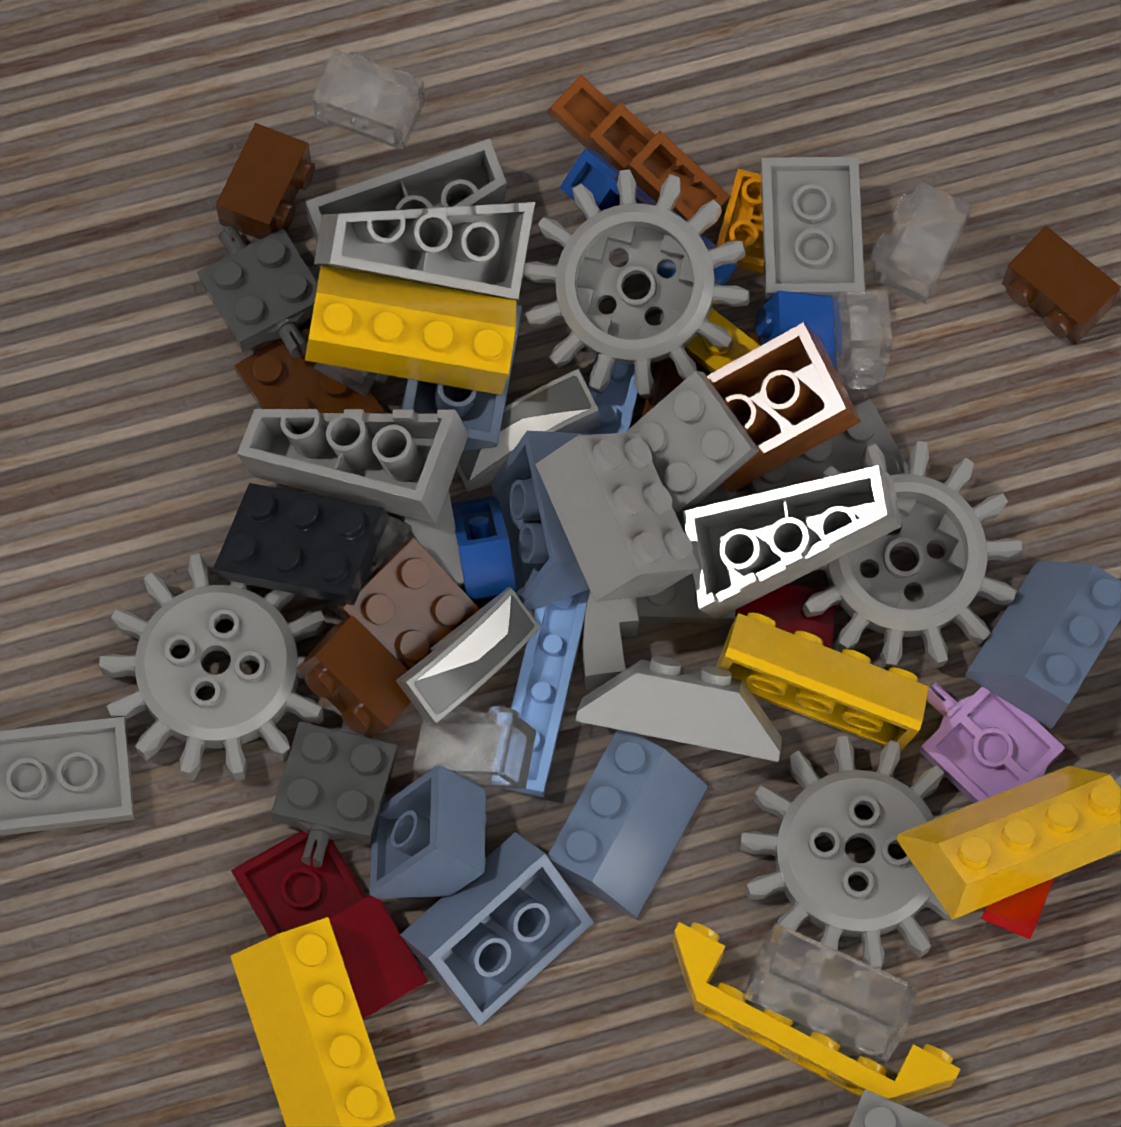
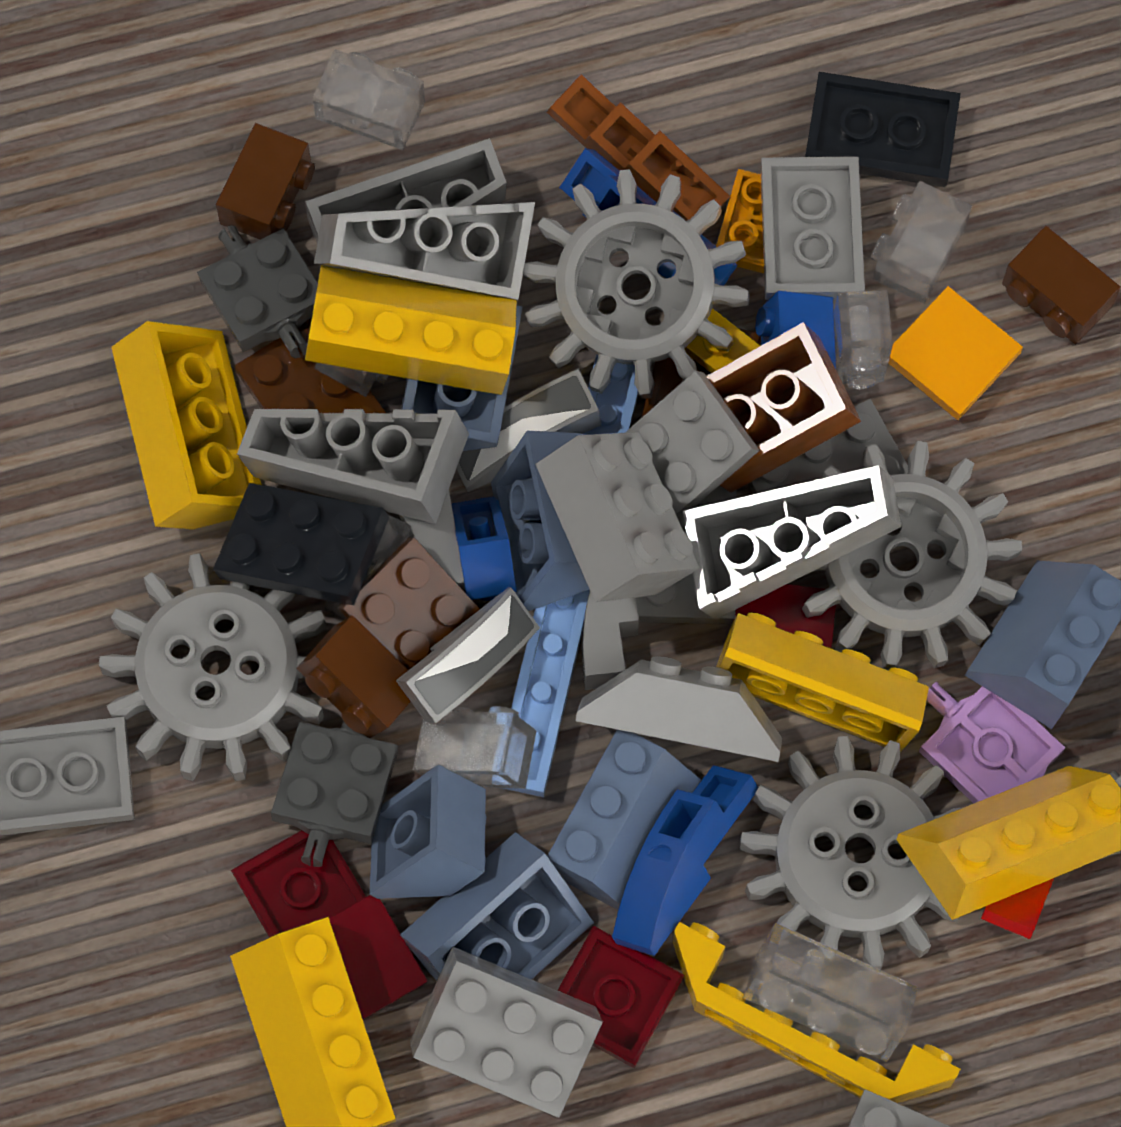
none -> yellow slope [111,321,262,530]
none -> light grey brick [410,947,603,1118]
none -> dark red tile [557,926,685,1069]
none -> blue slope [612,765,759,956]
none -> black plate [805,72,961,187]
none -> light orange tile [883,286,1023,420]

